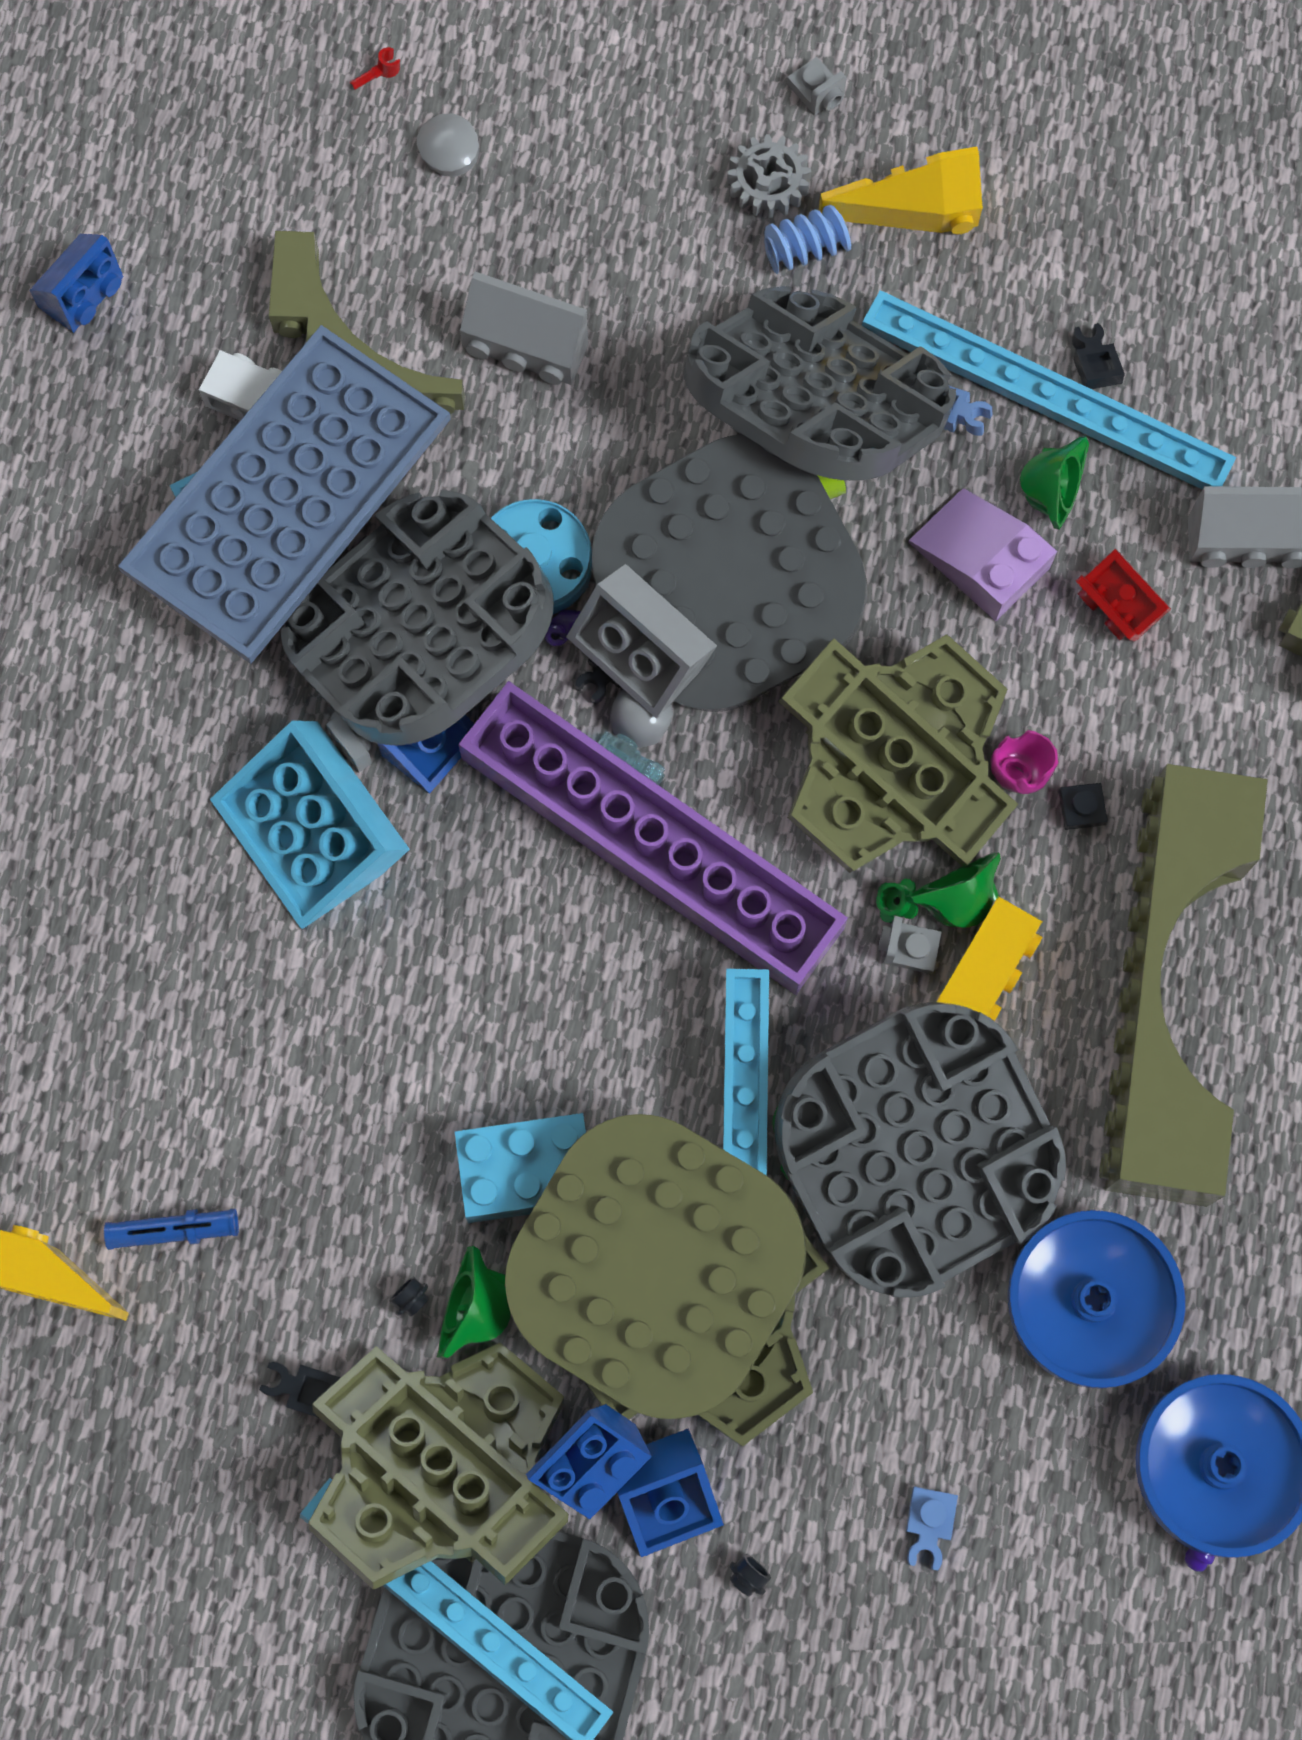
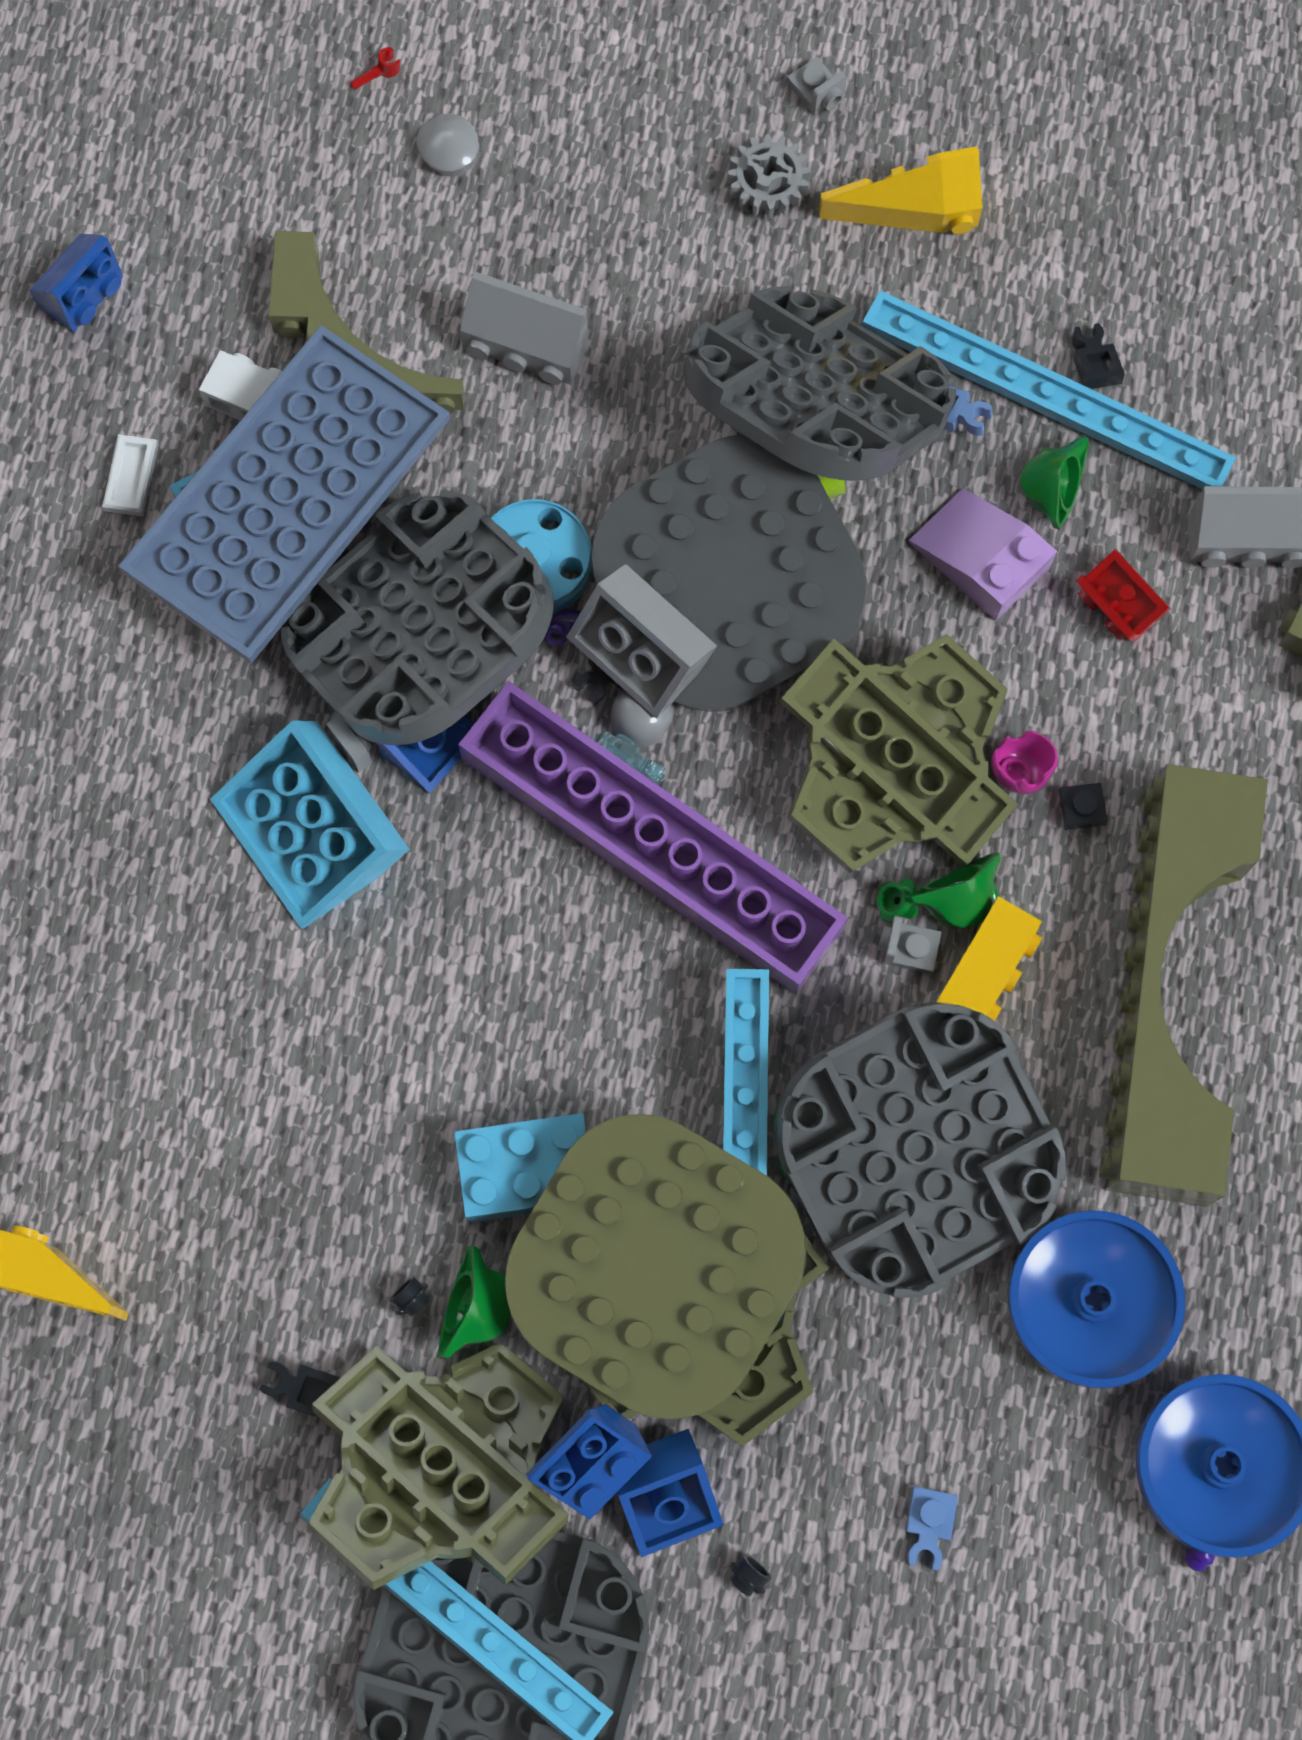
blue pin [104,1208,239,1250] -> none
light blue piece [764,205,851,274] -> none
none -> white tile [102,434,159,517]

